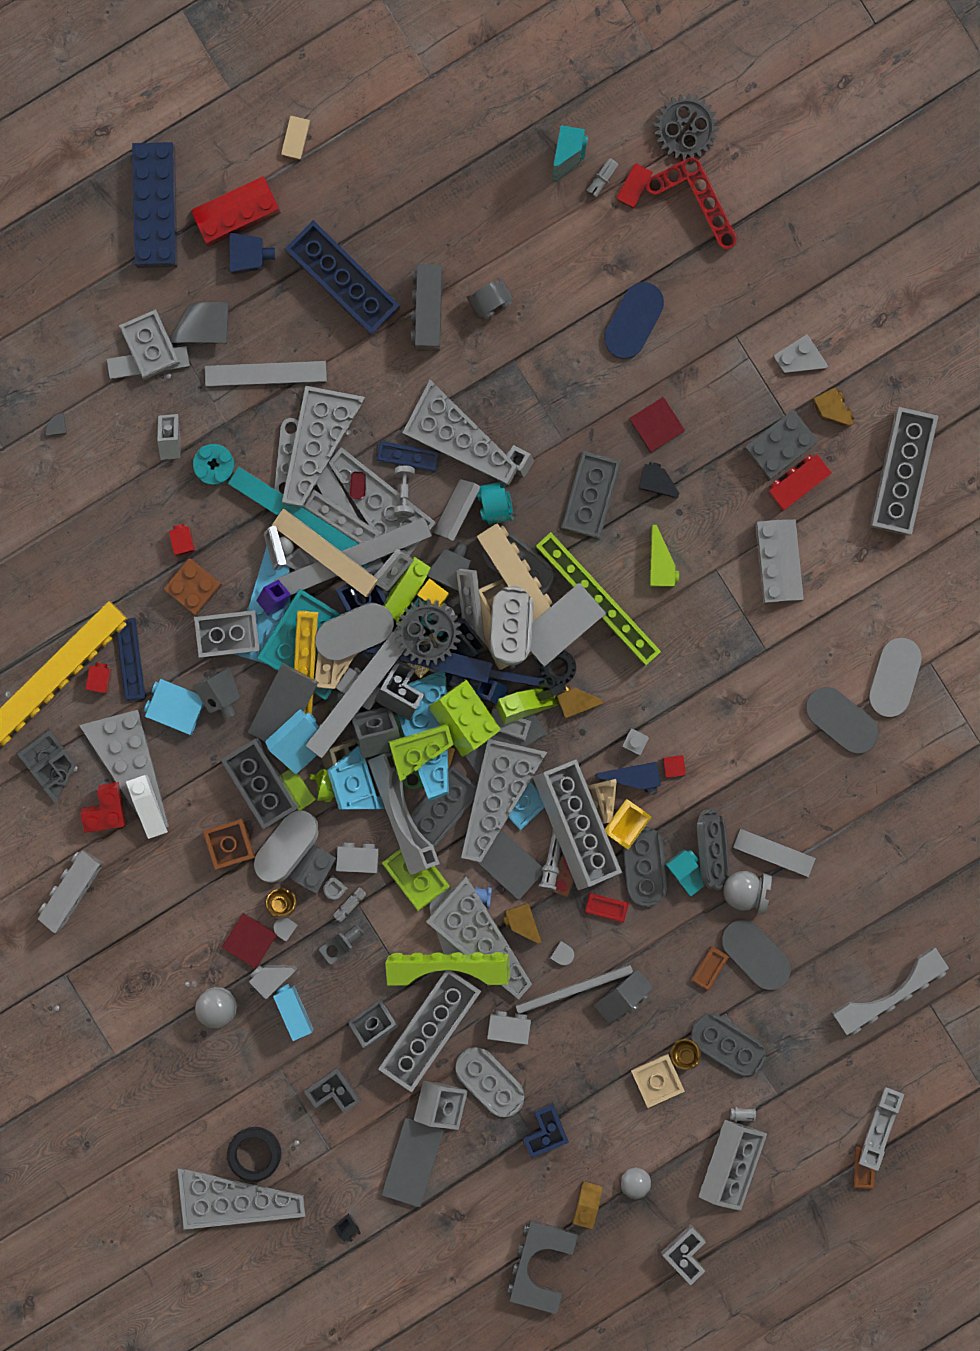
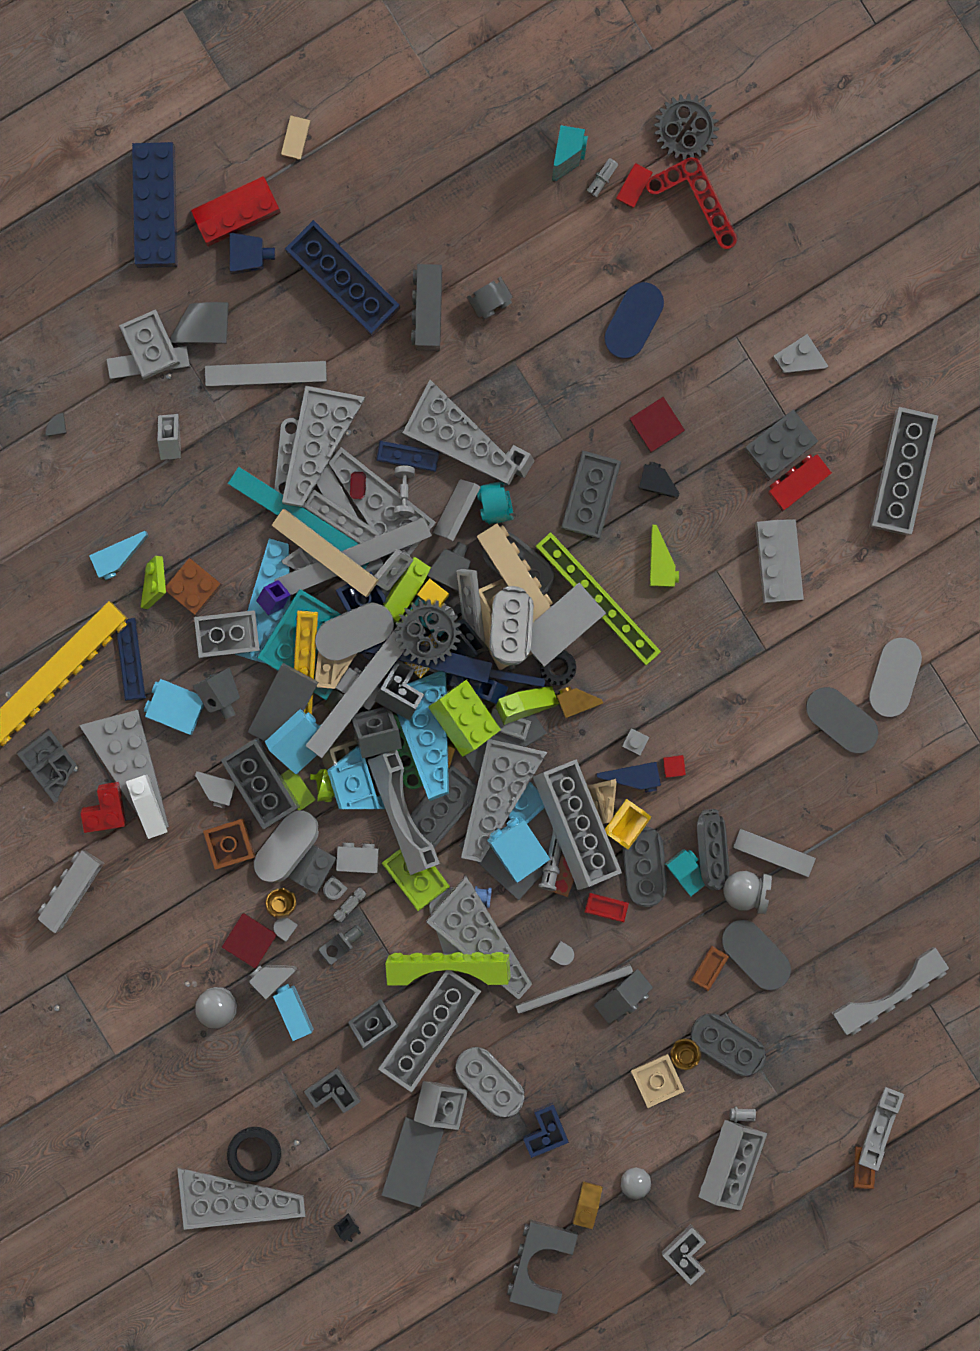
red brick [85,663,112,693] -> none
red brick [169,524,196,556] -> none
teal brick [193,444,235,486] -> none
light grey tile [263,526,294,571] -> none
lime wing [388,724,453,782] -> none
light grey brick [487,1010,531,1045] -> none
pearl gold slope [503,903,541,943] -> none
black tile [537,676,566,701] -> none
pearl gold slope [812,388,854,427] -> none
none -> medium azure slope [89,531,148,580]
none -> lime wing [141,556,166,609]
none -> light grey slope [195,771,236,808]
none -> medium azure brick [487,817,550,883]

